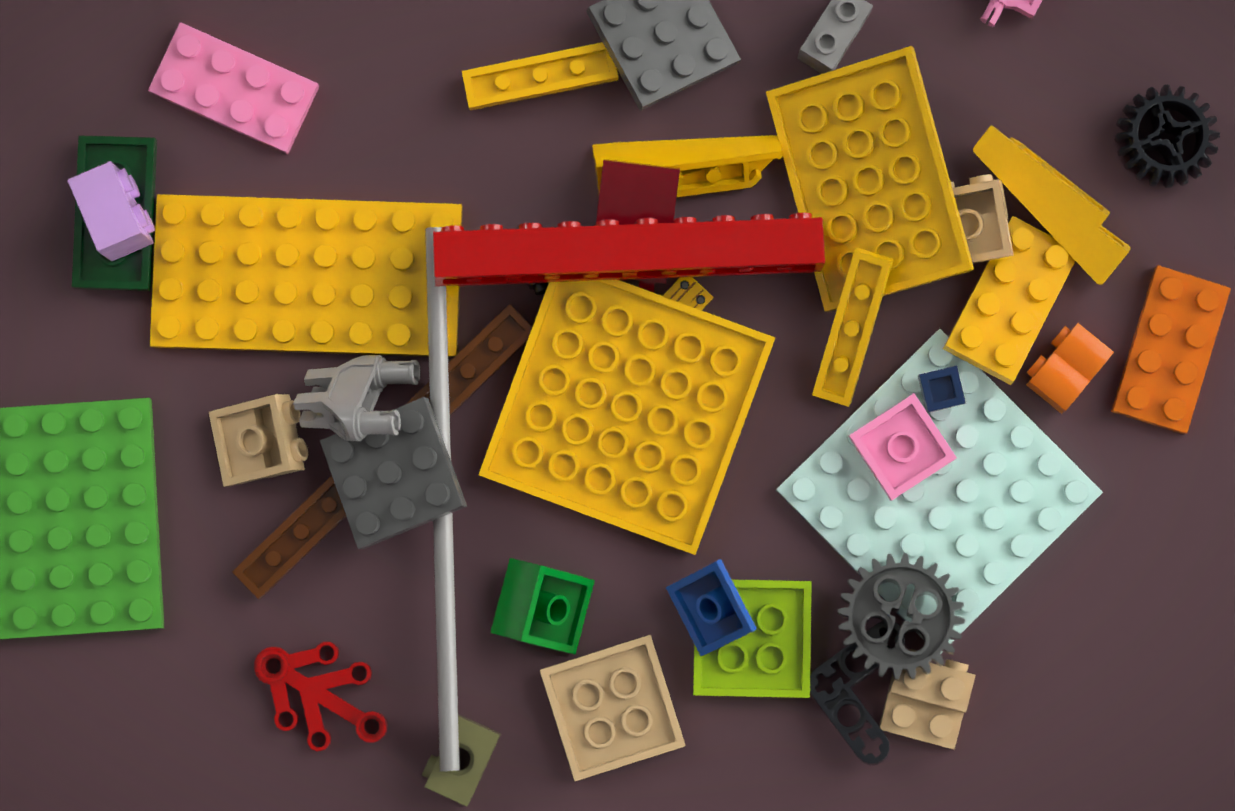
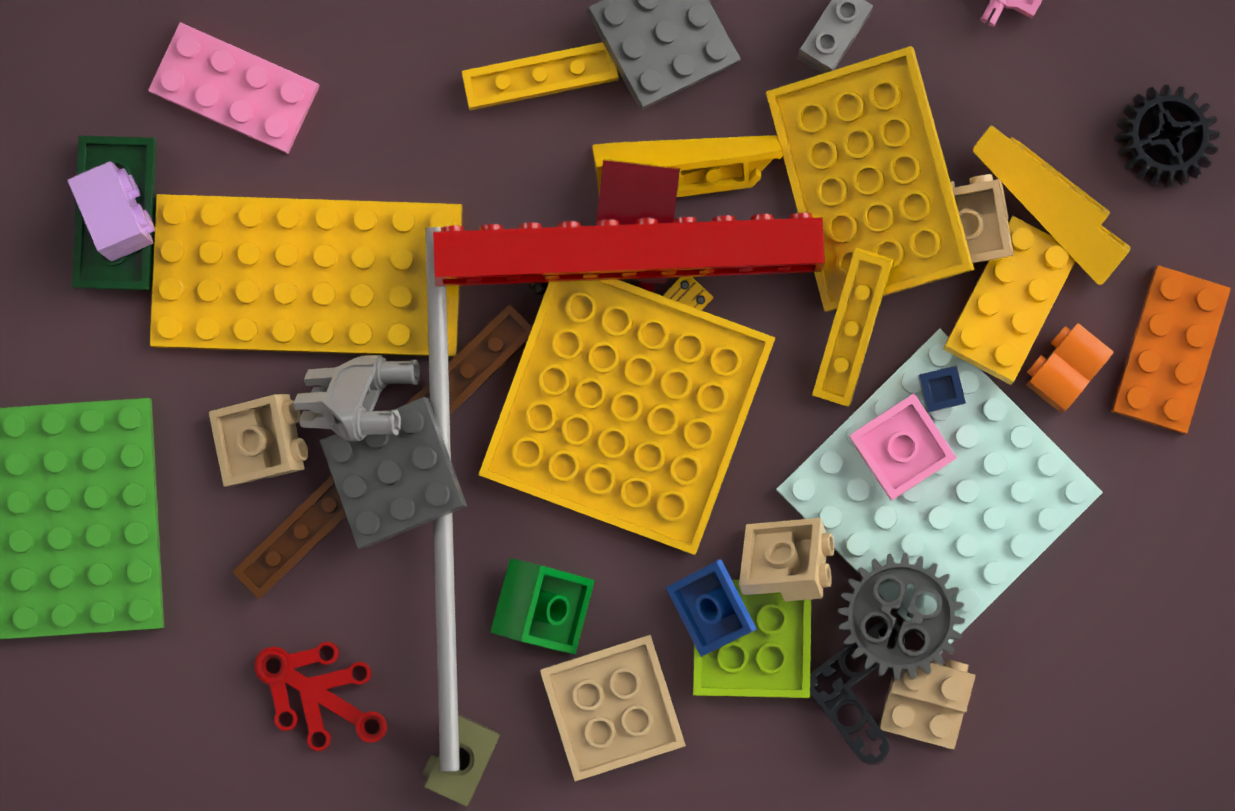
none -> tan plate [739,518,834,601]

